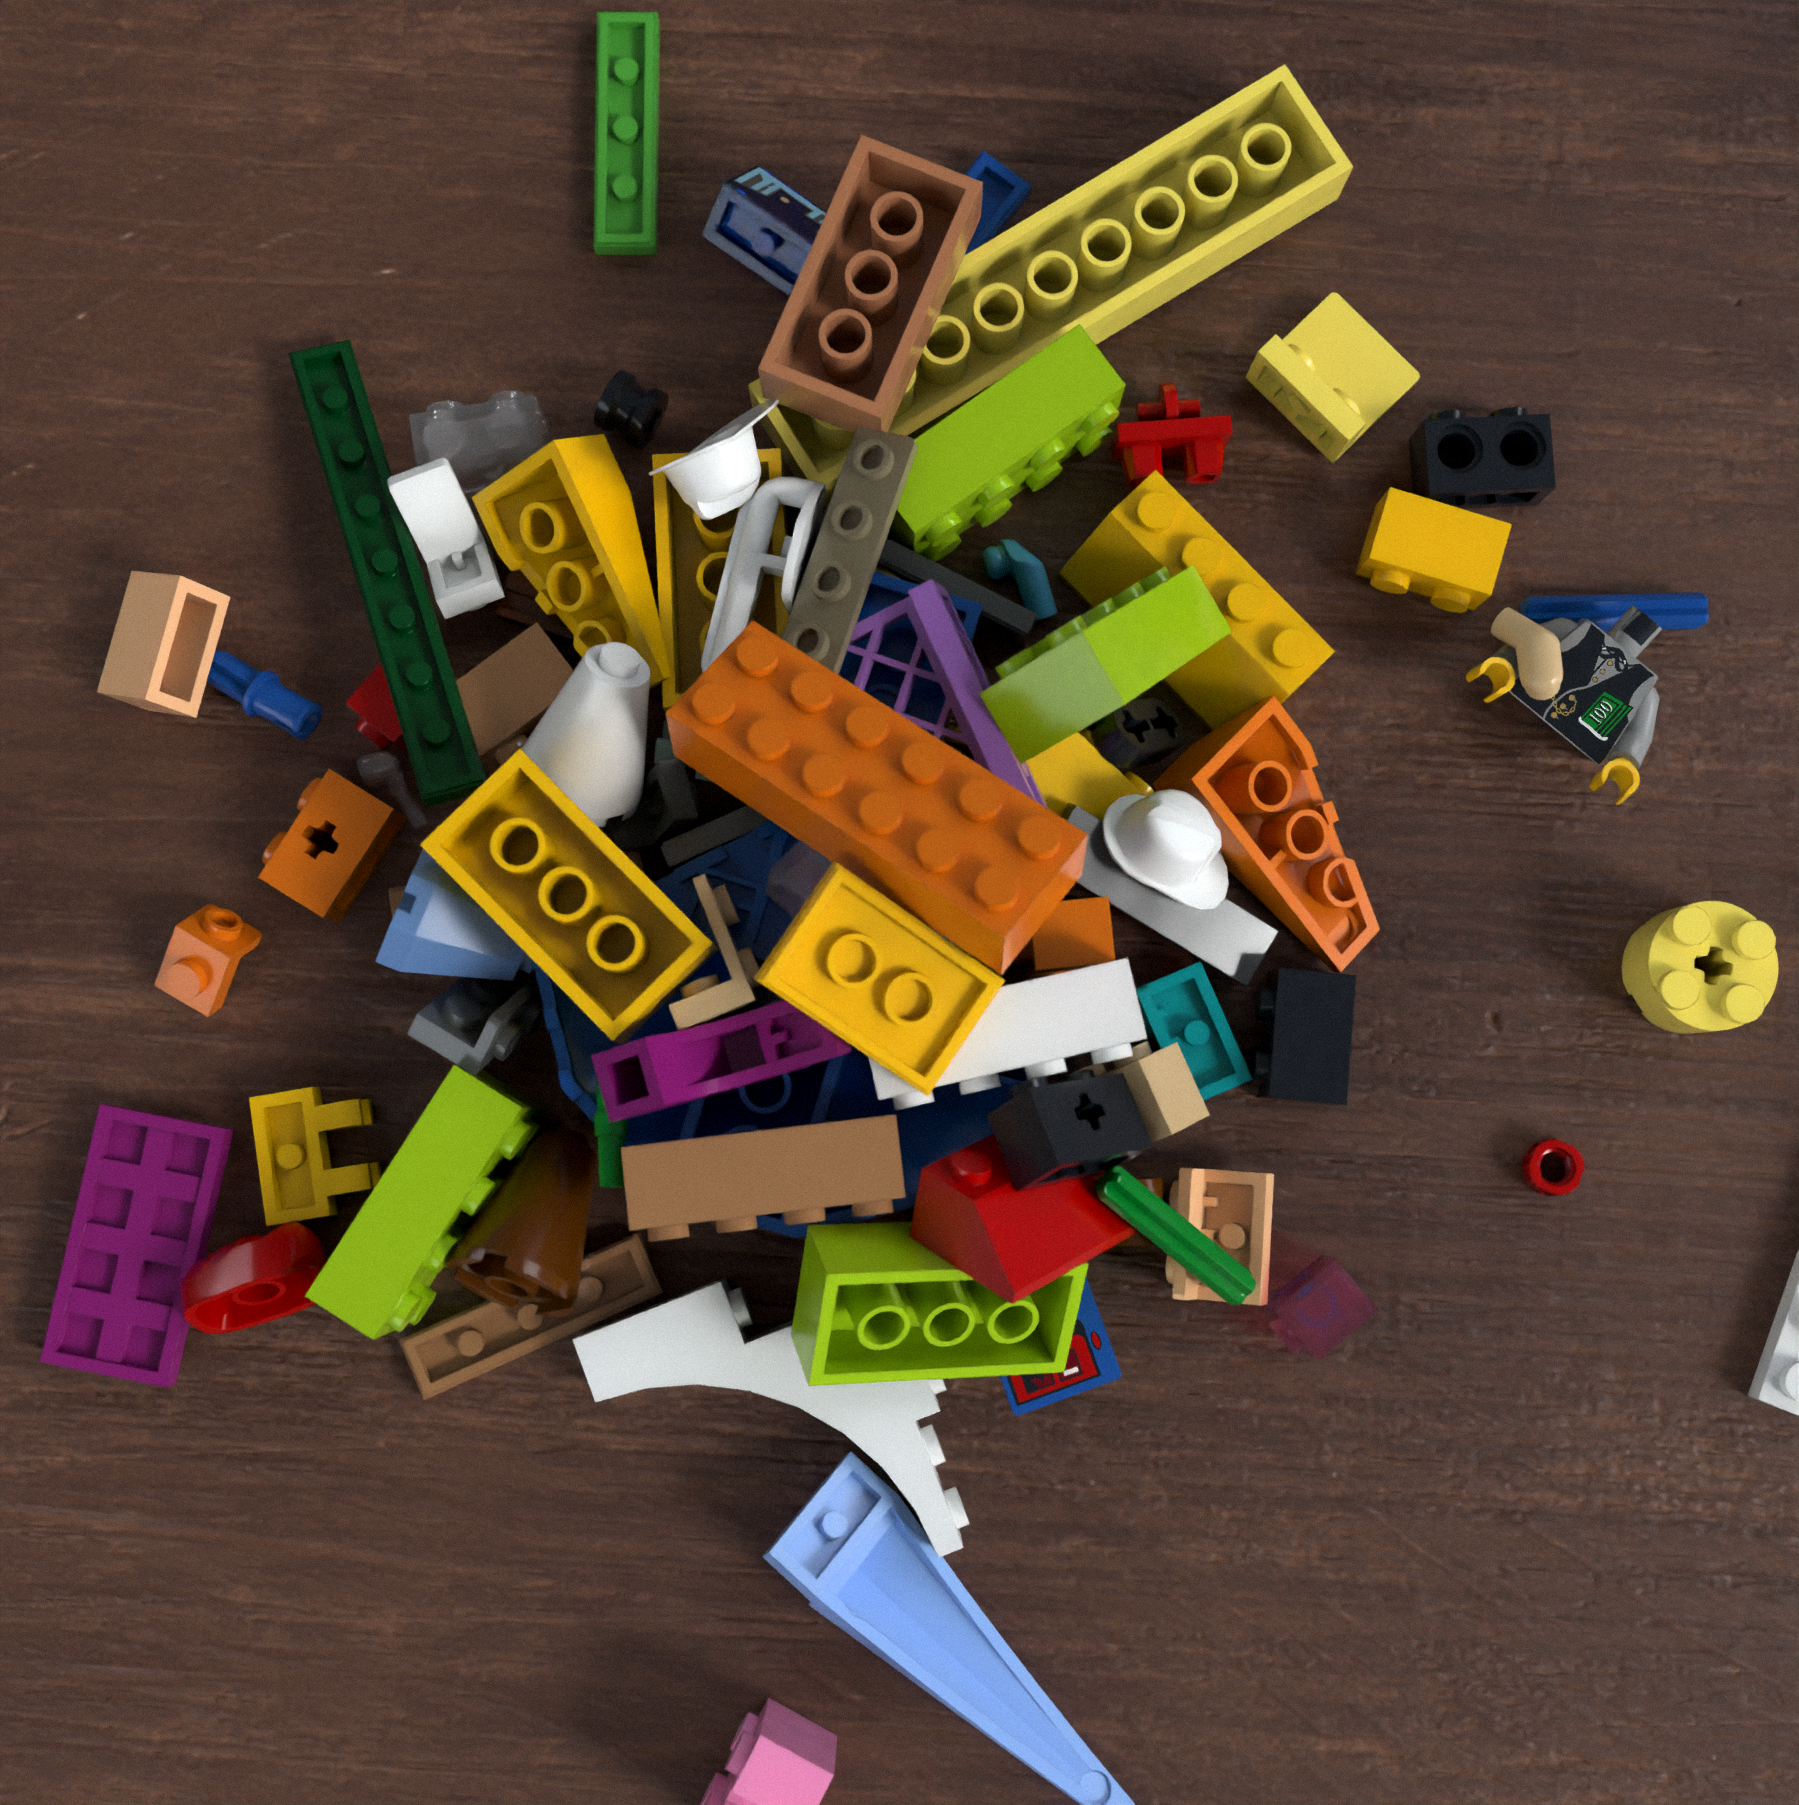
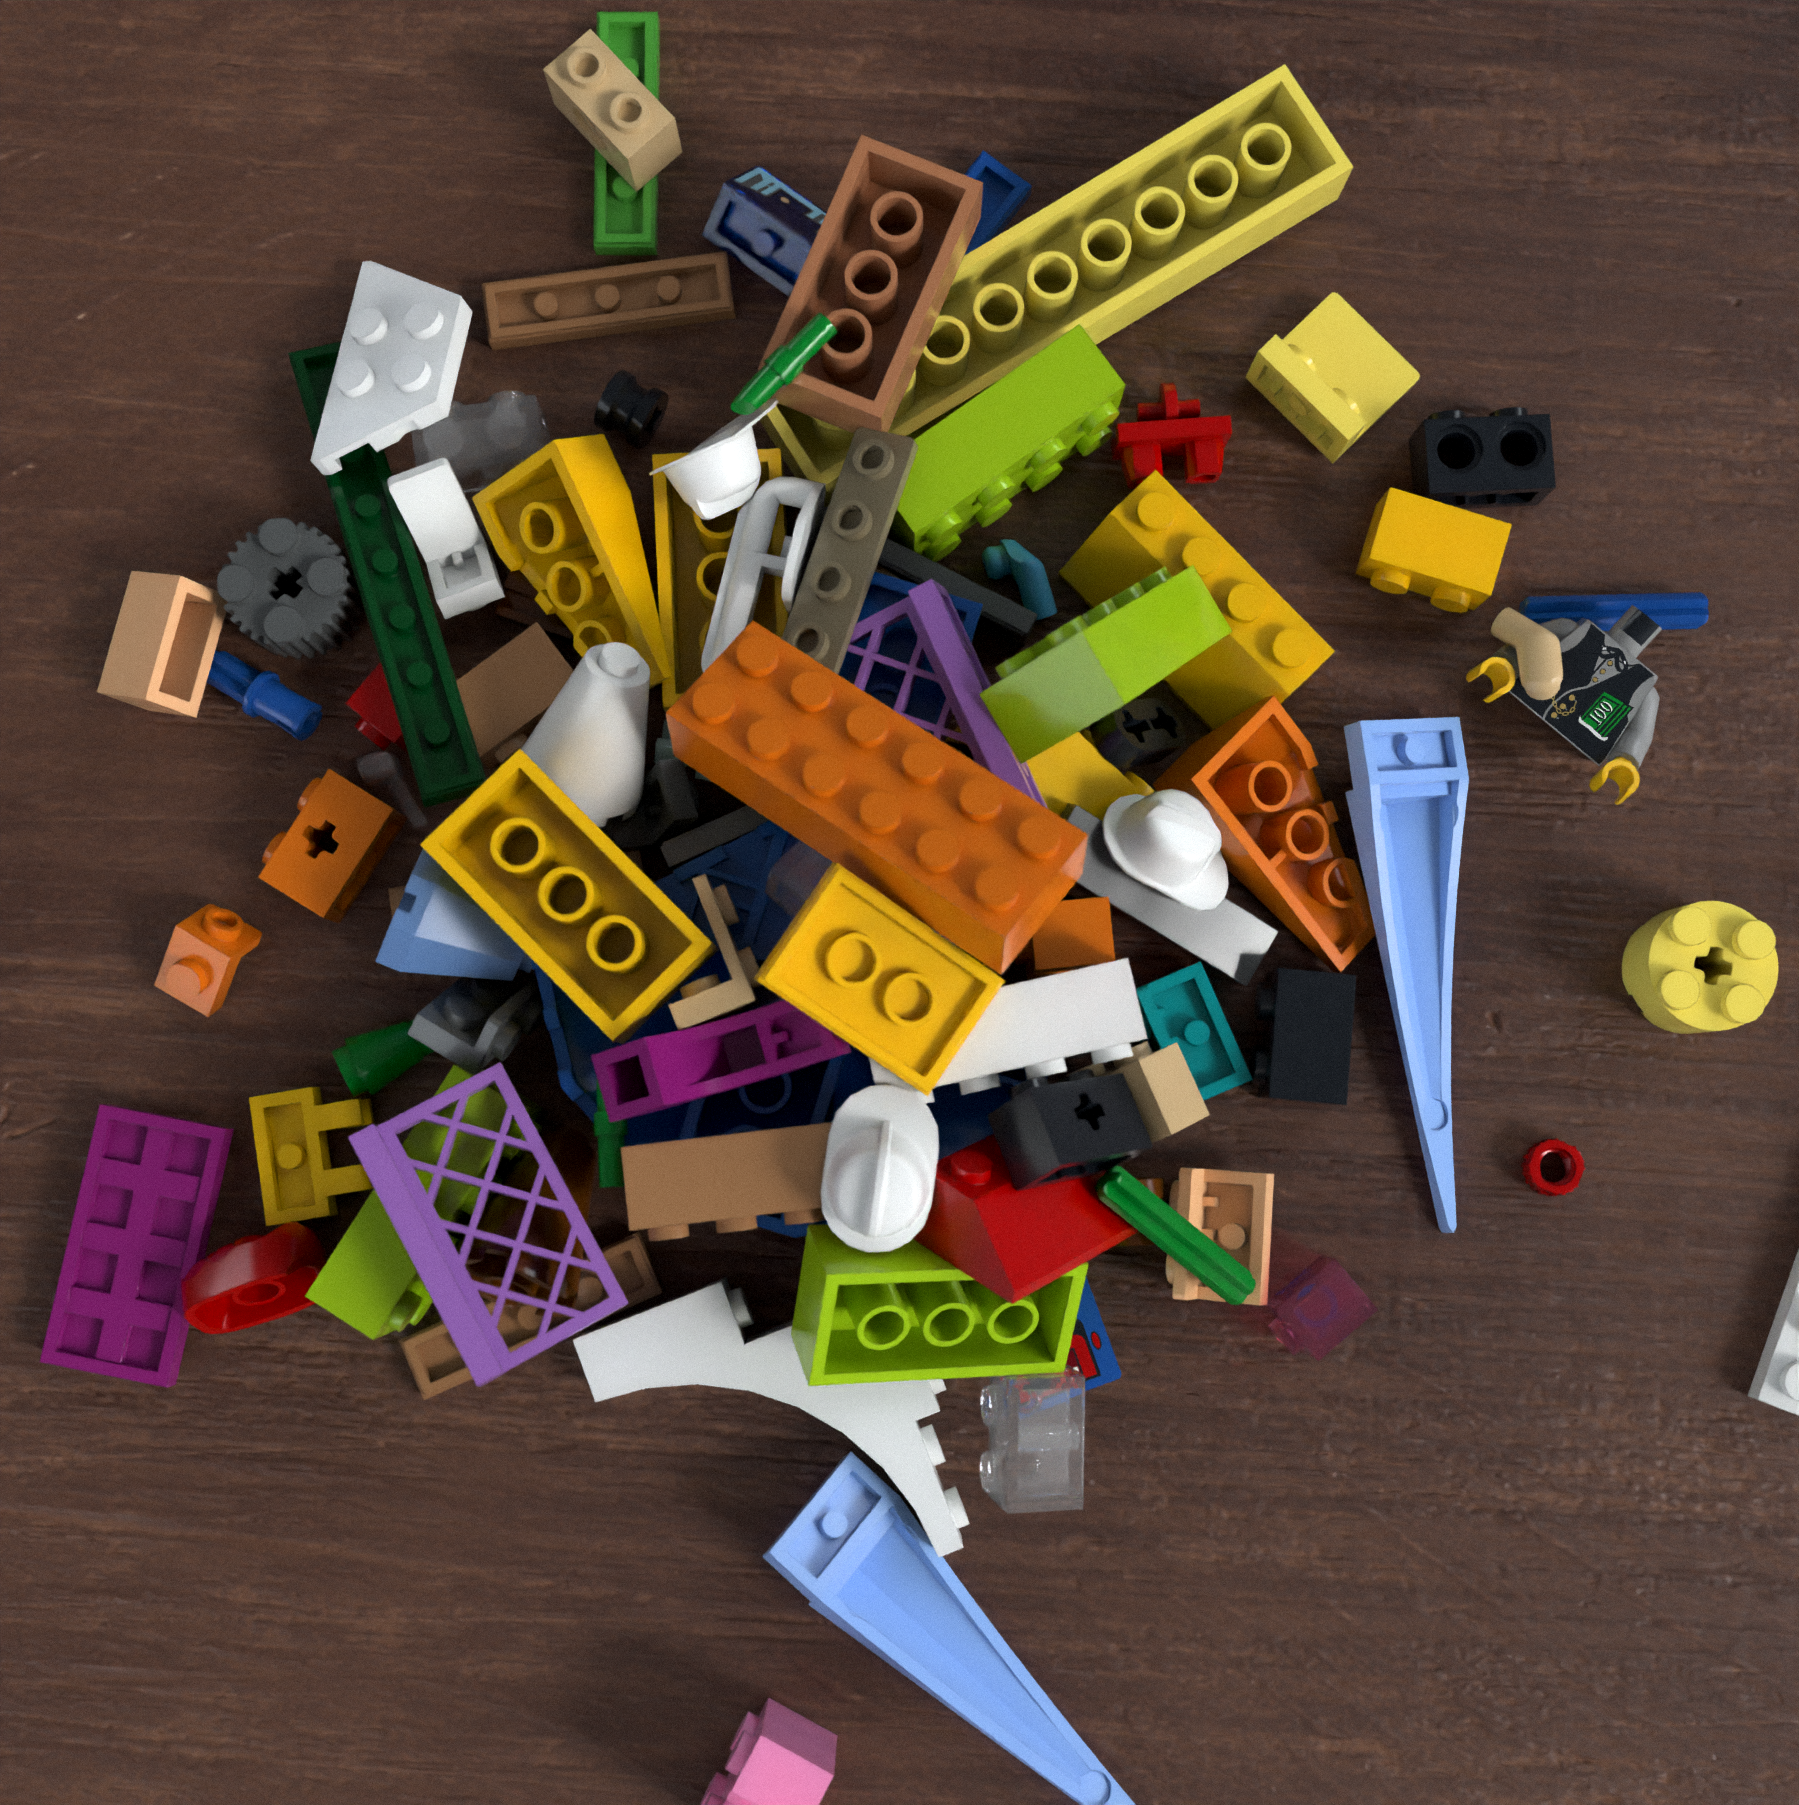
none -> dark grey brick [217,518,363,660]
none -> white wing [310,261,473,475]
none -> green cone [332,1019,435,1097]
none -> medium lavender fence [348,1062,628,1387]
none -> medium nougat tile [481,251,736,350]
none -> tan brick [543,29,682,192]
none -> green piece [730,312,837,415]
none -> white piece [821,1085,939,1252]
none -> clear brick [980,1364,1085,1514]
none -> light blue plate [1344,717,1469,1233]

